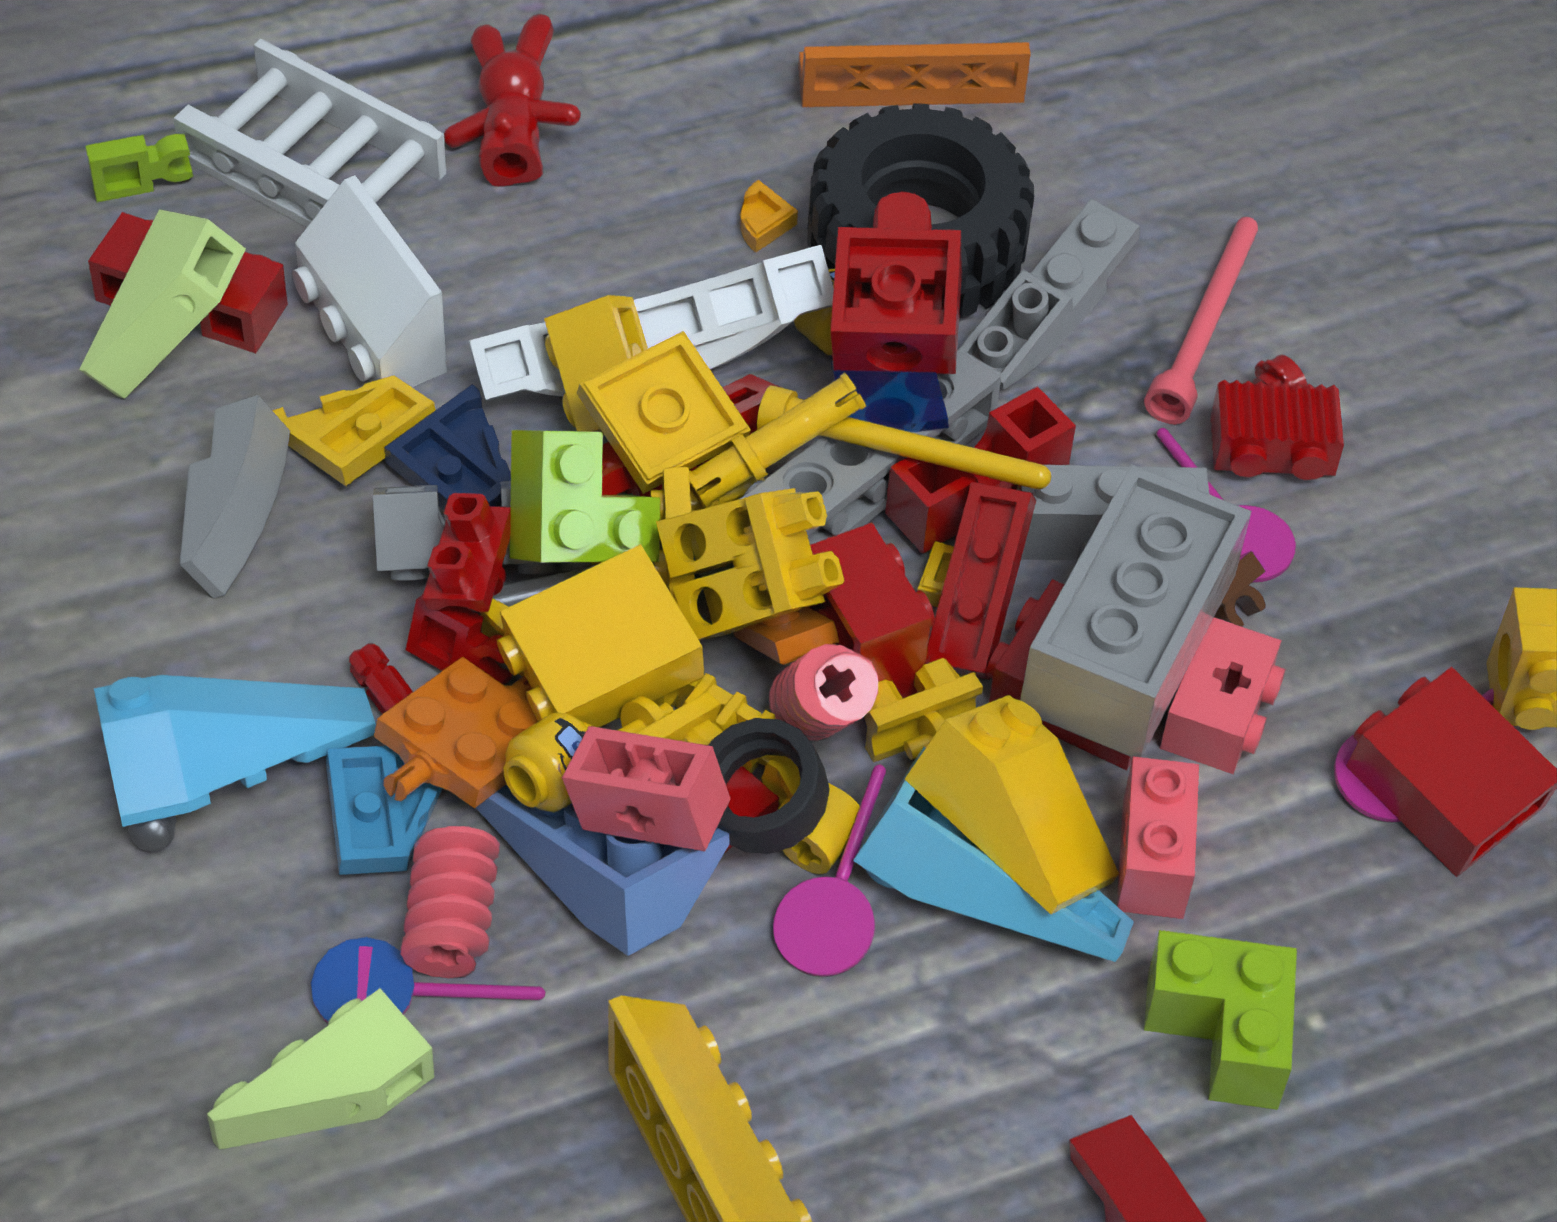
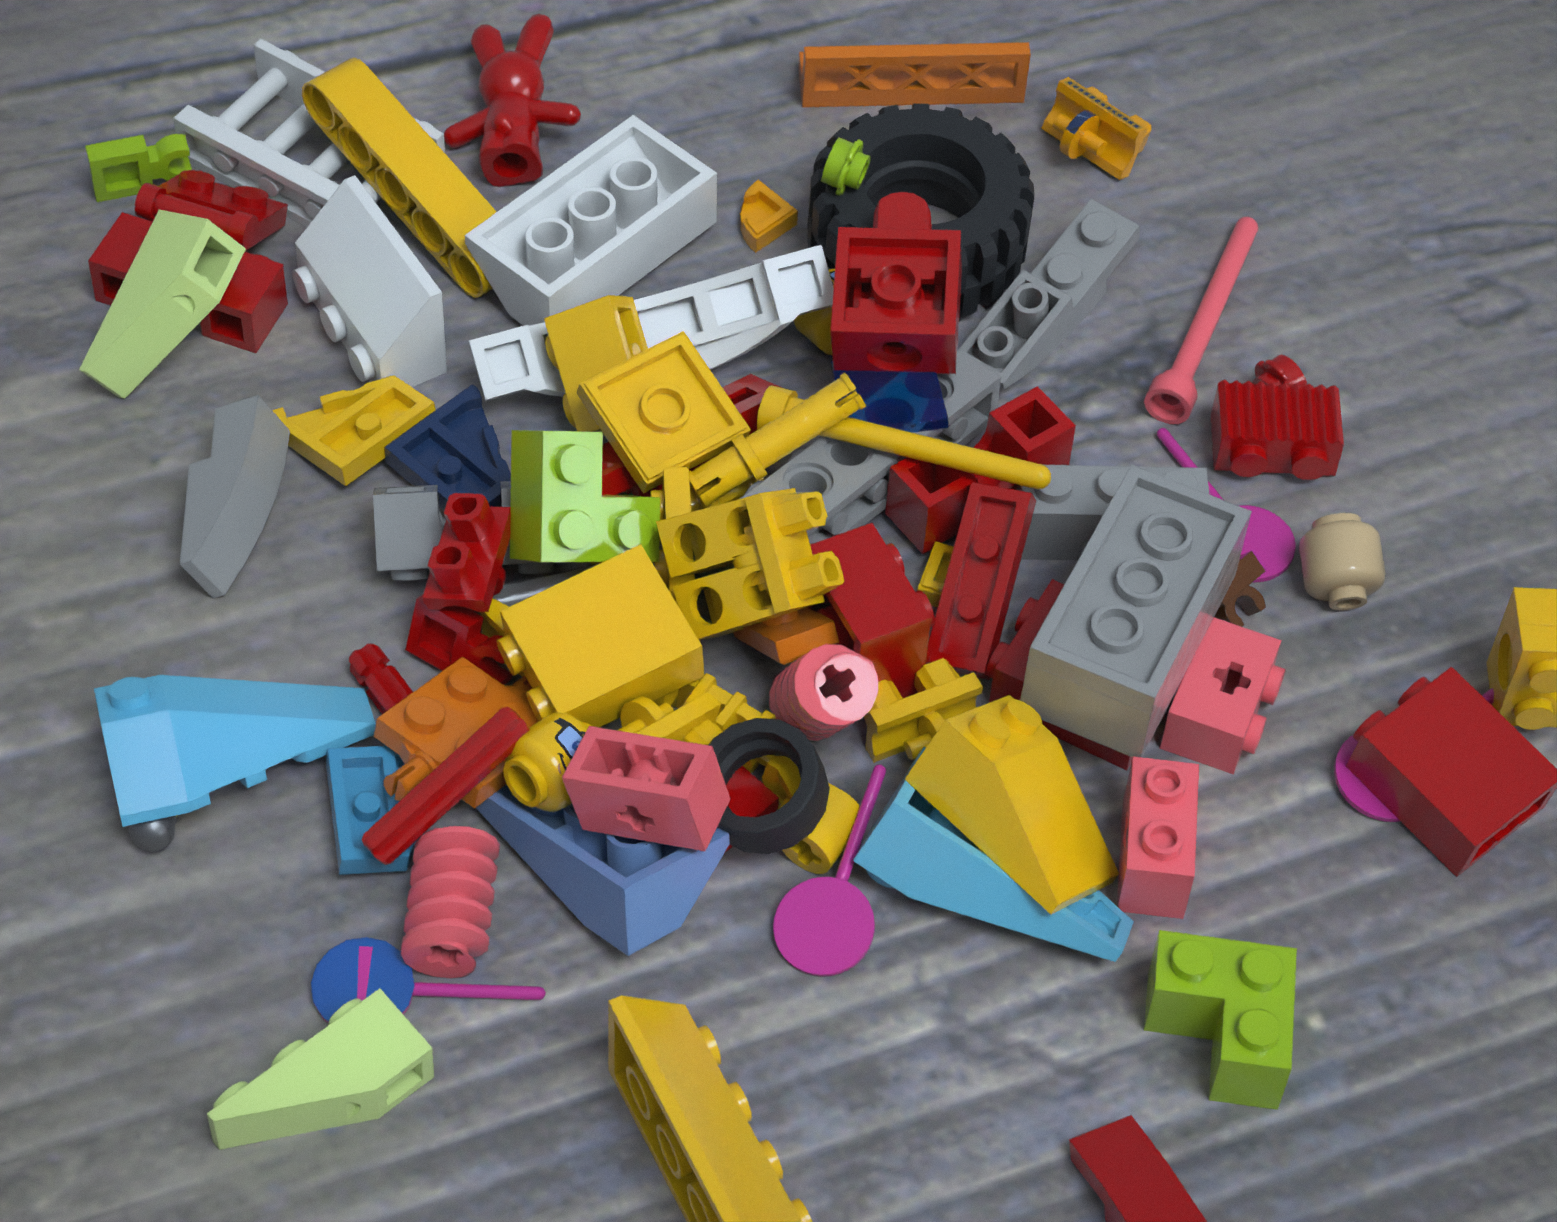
none -> red plate [135,170,288,250]
none -> yellow beam [302,57,497,298]
none -> red axle [362,706,530,865]
none -> white slope [465,115,717,326]
none -> lime plate [821,137,871,195]
none -> light orange hips [1041,77,1152,180]
none -> tan head [1299,513,1385,611]

